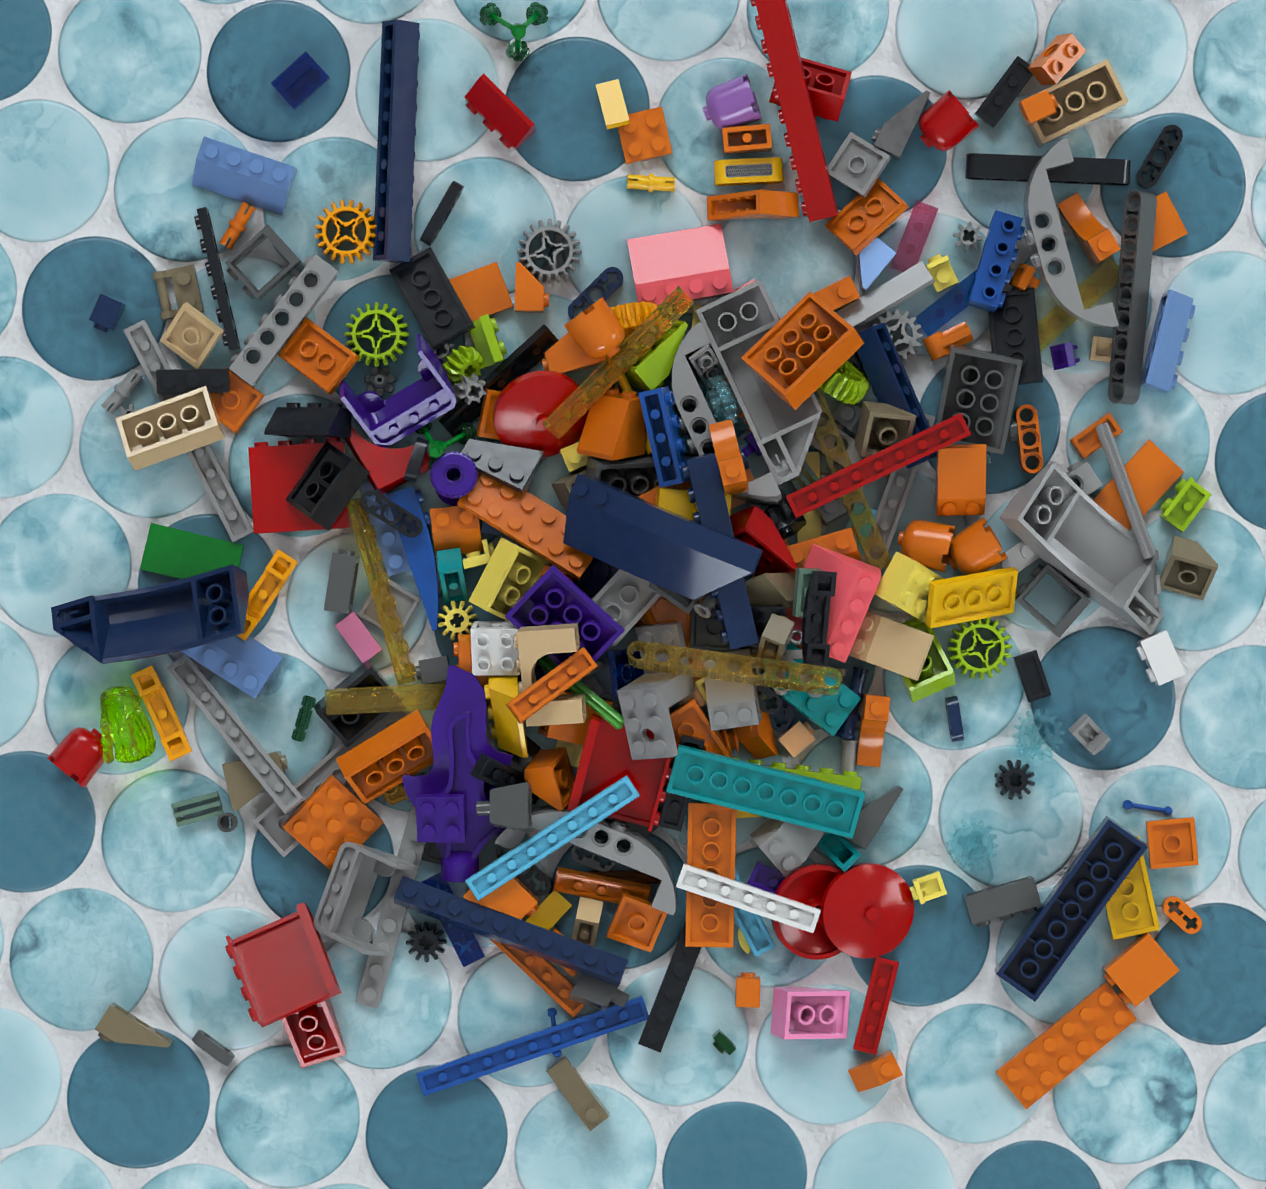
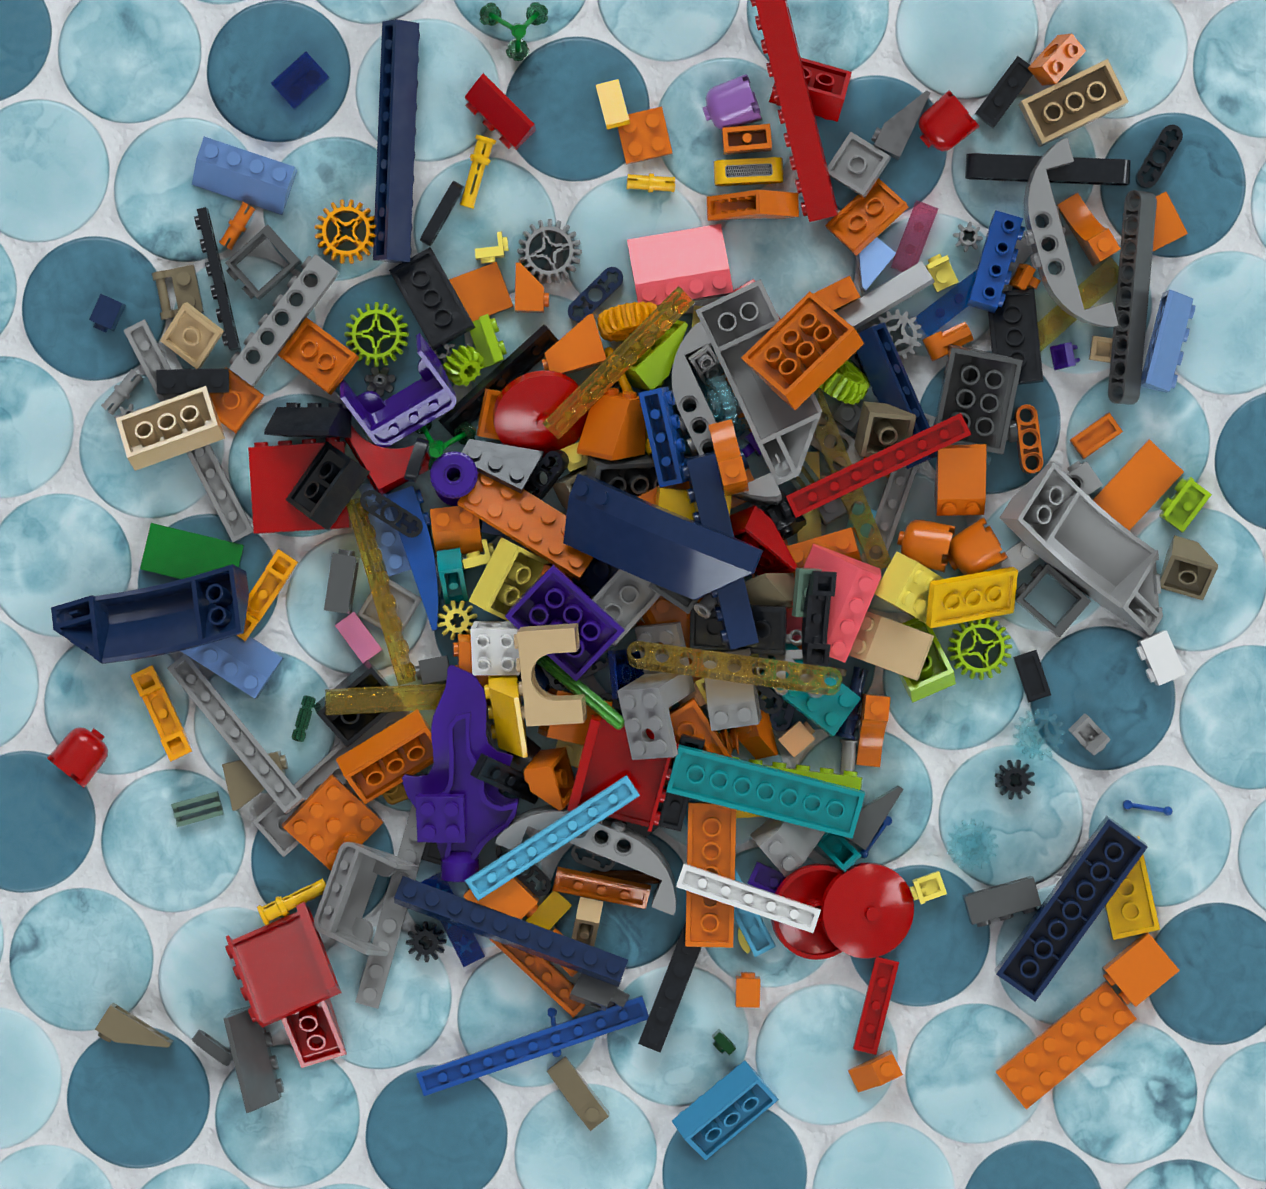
clear neon green hair [100,686,156,764] -> none
dark grey hinge [217,813,238,832] -> none
light grey gear [456,373,487,405] -> none
dark grey torso [476,783,532,832] -> none
orange tile [506,647,598,724] -> none
orange cylinder [564,297,625,359] -> none
orange plate [606,892,668,953] -> none
dark tan slope [755,613,795,670] -> none
bright pink slope [770,987,850,1039] -> none
dark blue beam [945,696,964,742] -> none
orange brick [1018,90,1058,126] -> none
light grey axle [1096,423,1156,559] -> none
orange plate [1145,817,1199,869] -> none
orange beam [1162,896,1202,934] -> none
none -> dark grey slope [224,1006,284,1113]
none -> yellow pin [257,878,326,926]
none -> yellow pin [459,135,496,209]
none -> light yellow bracket [475,231,509,264]
none -> black beam [524,450,569,500]
none -> dark azure slope [672,1060,779,1160]
none -> blue hinge [859,816,892,859]

